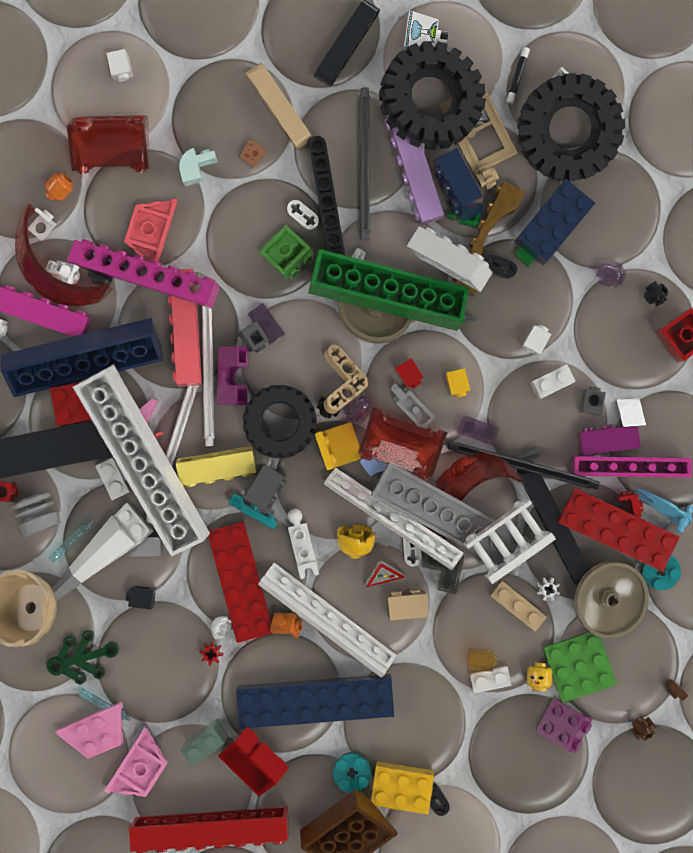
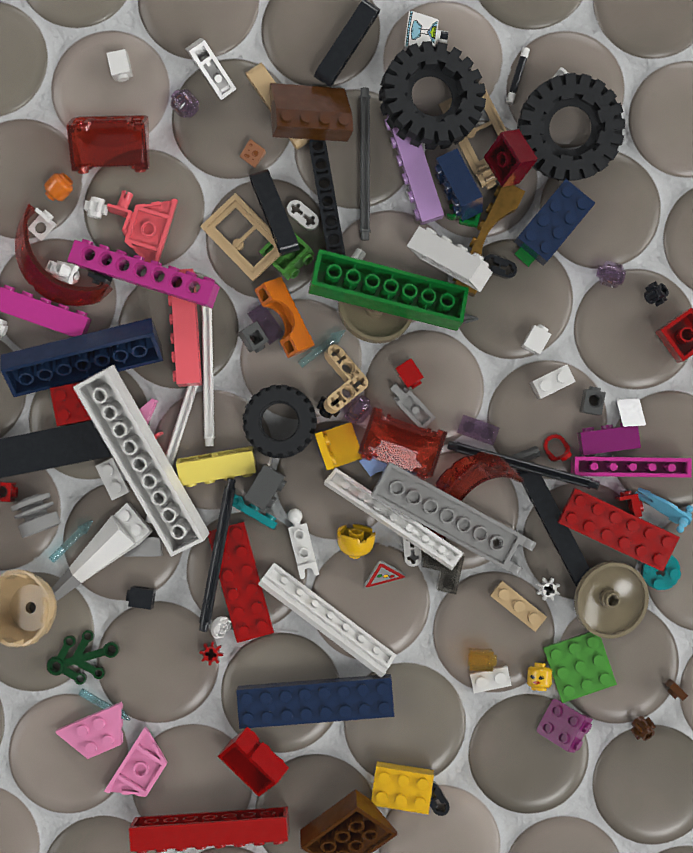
light aqua brick [179,148,218,186] -> none
sand green brick [181,718,228,767] -> none
magenta arch [216,346,248,405] -> none
orange bracket [270,613,302,638] -> none
teal plate [333,752,371,793] -> none
tan brick [387,589,429,621] -> none
yellow brick [445,368,471,398] -> none
white fence [463,499,556,584] -> none
none -> white gear [84,197,108,219]
none -> coral bracket [107,190,133,236]
none -> head [170,89,199,118]
none -> white slope [185,38,236,100]
none -> black piece [199,478,236,632]
none -> tan door [200,193,281,281]
none -> black beam [249,169,300,256]
none -> orange arch [255,277,315,358]
none -> reddish brown slope [270,83,353,142]
none -> clear light blue piece [298,329,346,368]
none -> dark red brick [484,129,538,187]
none -> red piece [543,434,572,462]

